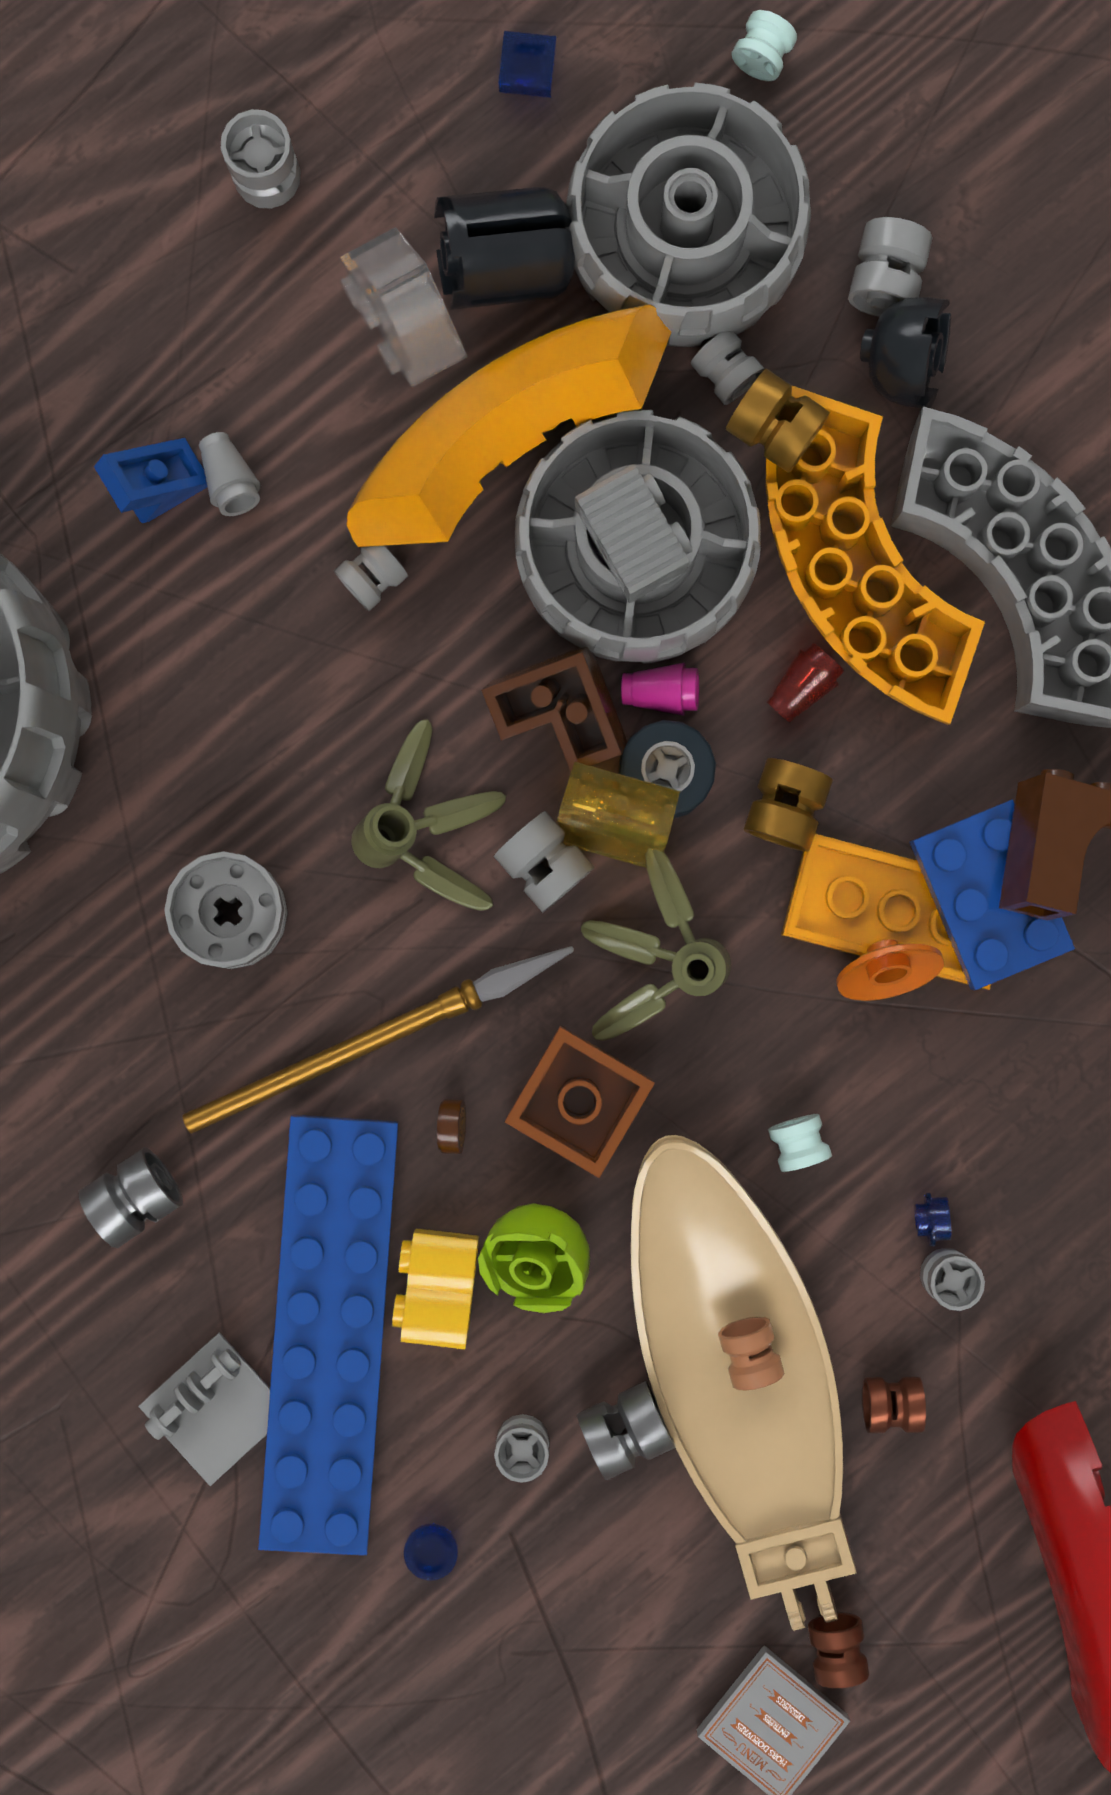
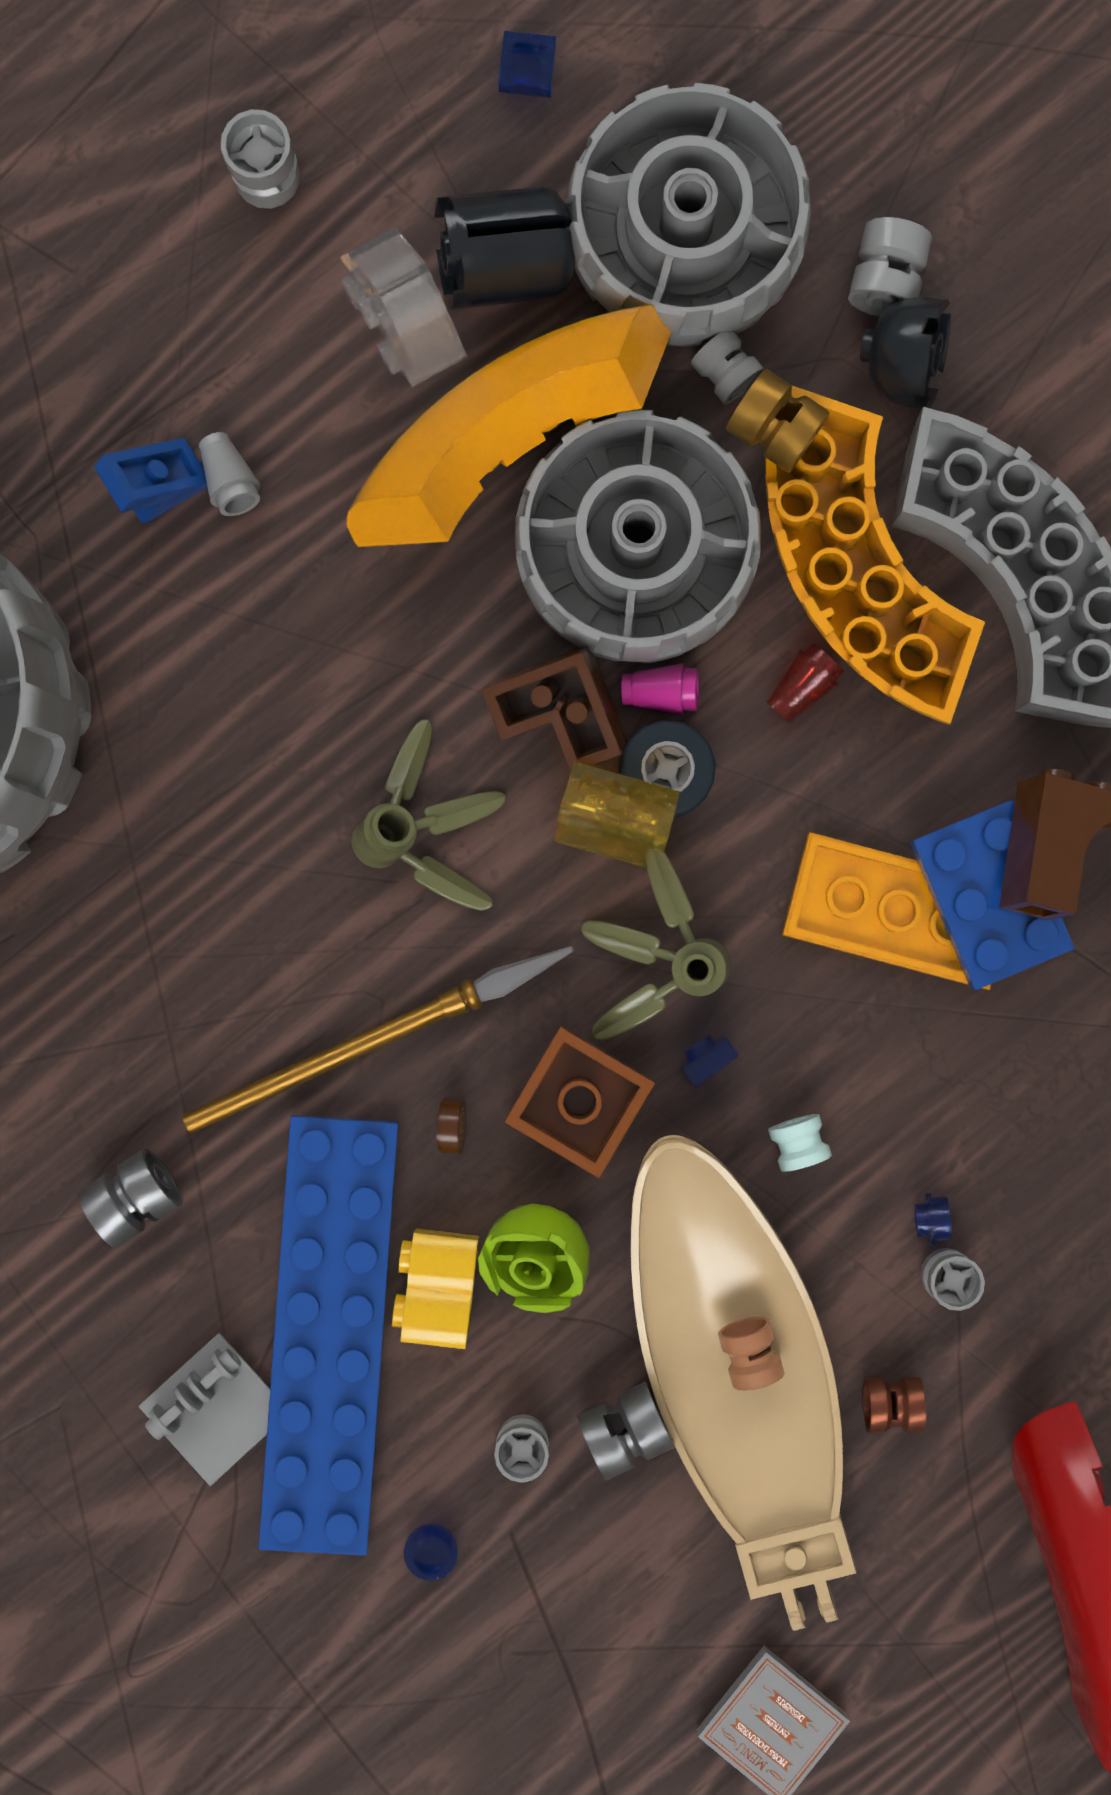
light grey wheel [164,851,288,969] -> none
light grey wheel [334,546,408,611] -> none
light grey wheel [493,811,595,913] -> none
light grey brick [575,464,693,603] -> none
light aqua wheel [732,10,797,81] -> none
pearl gold wheel [743,758,833,852] -> none
copper wheel [808,1613,869,1688] -> none
orange dish [836,939,944,1001] -> none
none -> clear blue plate [679,1034,739,1087]

